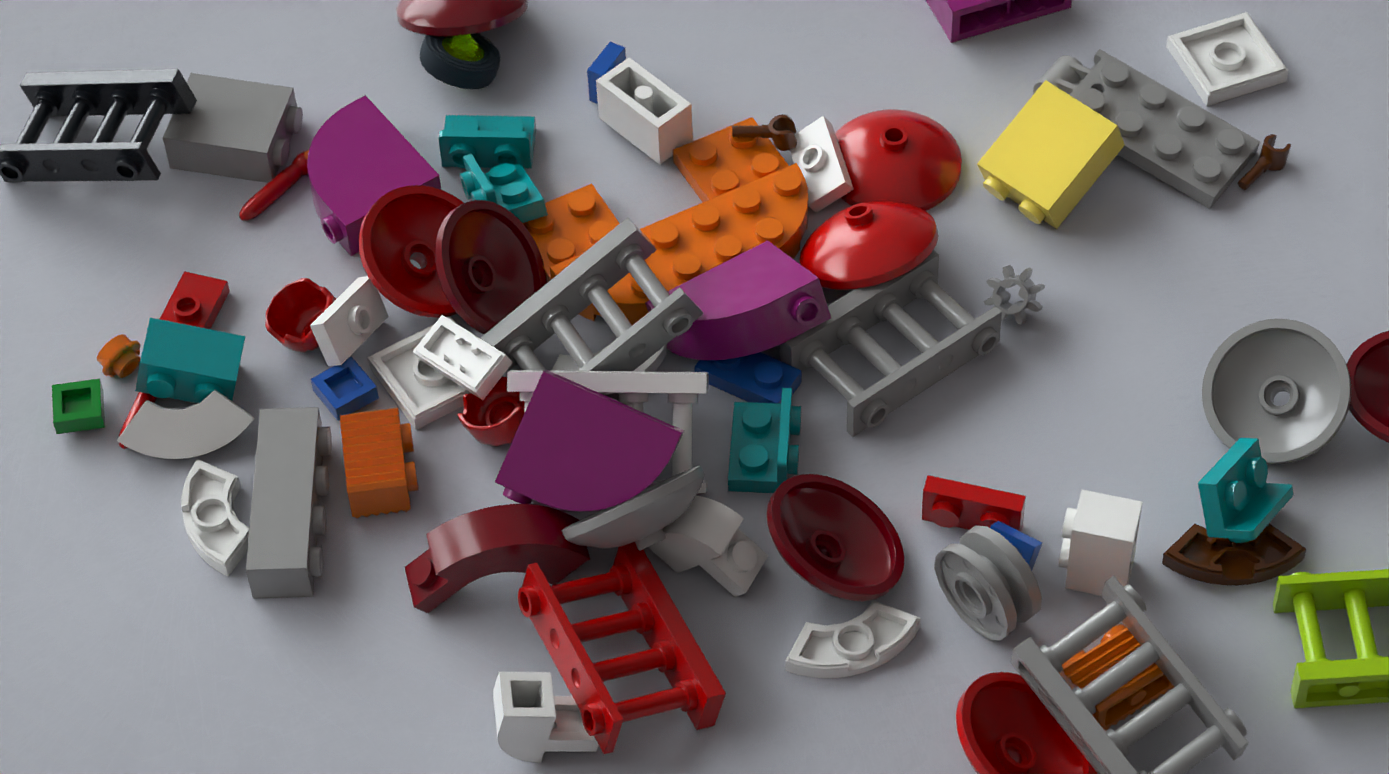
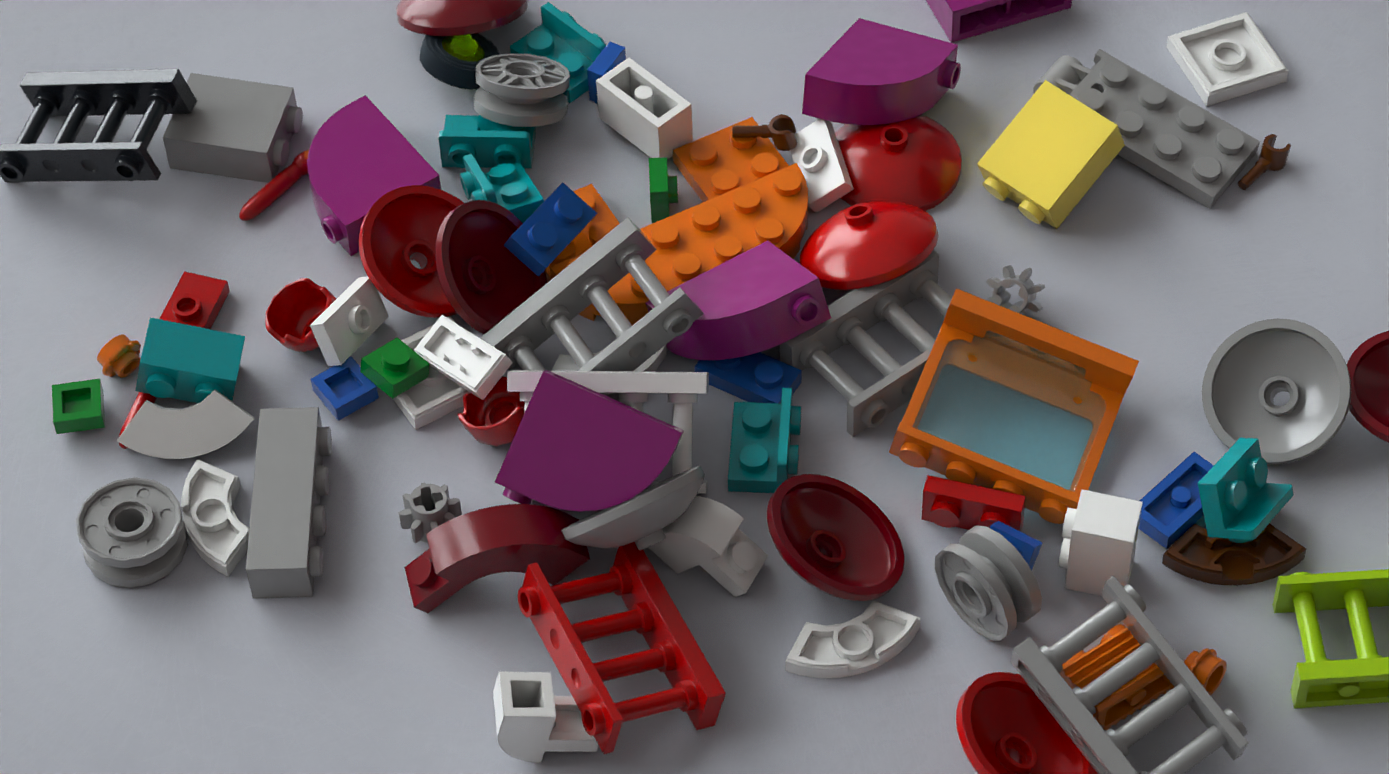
orange brick [340,408,419,519] -> none
none -> light grey wheel [76,477,188,588]
none -> green plate [360,337,429,399]
none -> light grey gear [399,482,462,543]
none -> light grey wheel [474,54,570,127]
none -> blue plate [504,182,597,277]
none -> teal bracket [509,2,606,103]
none -> green plate [649,157,678,223]
none -> magenta brick [802,18,961,125]
none -> panel [889,288,1139,524]
none -> blue plate [1139,452,1214,549]
none -> orange plate [1184,648,1227,695]

